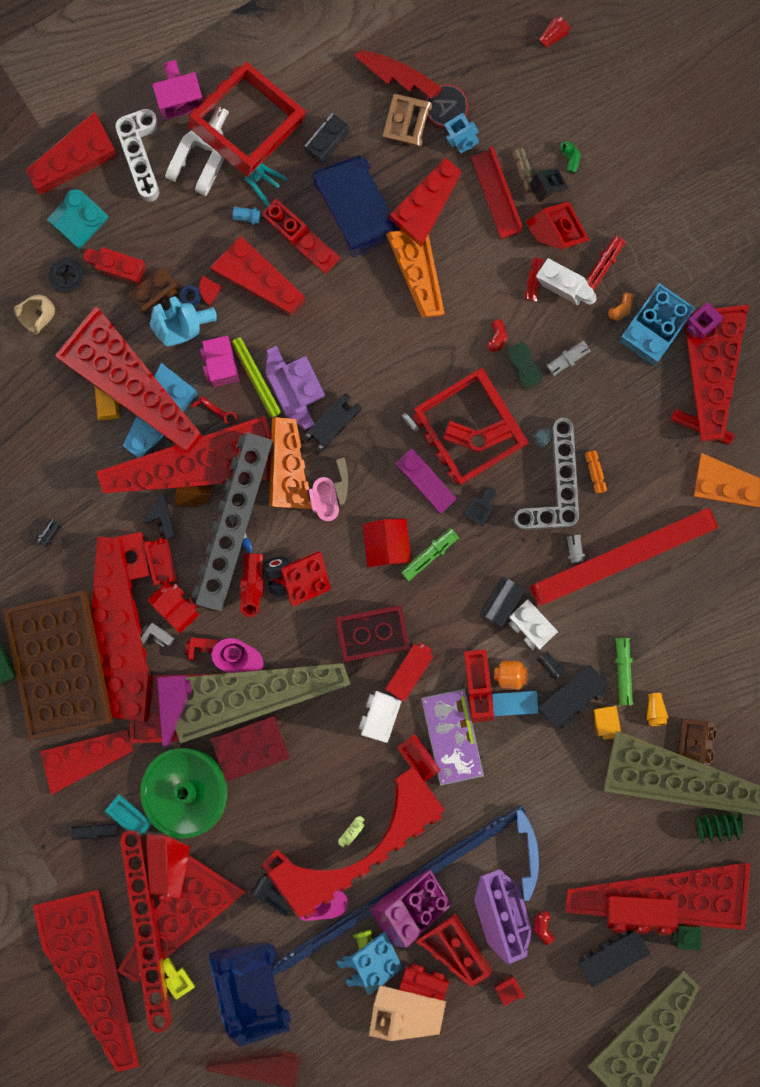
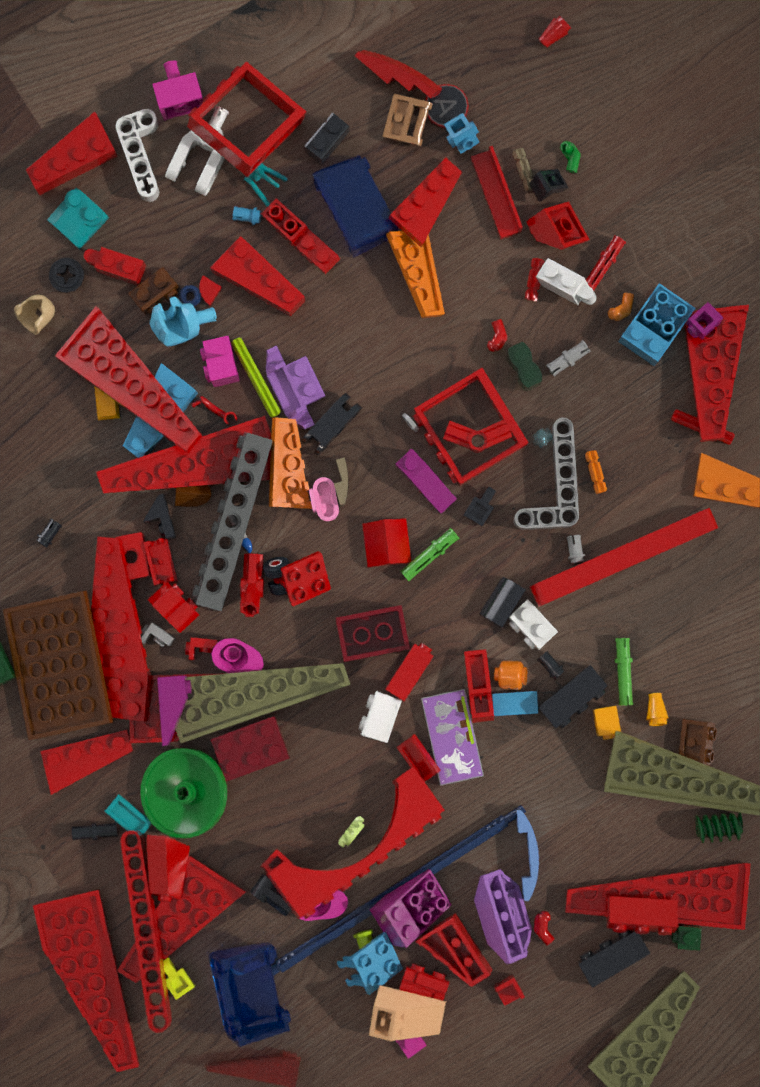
none -> dark pink plate [396,1037,427,1059]

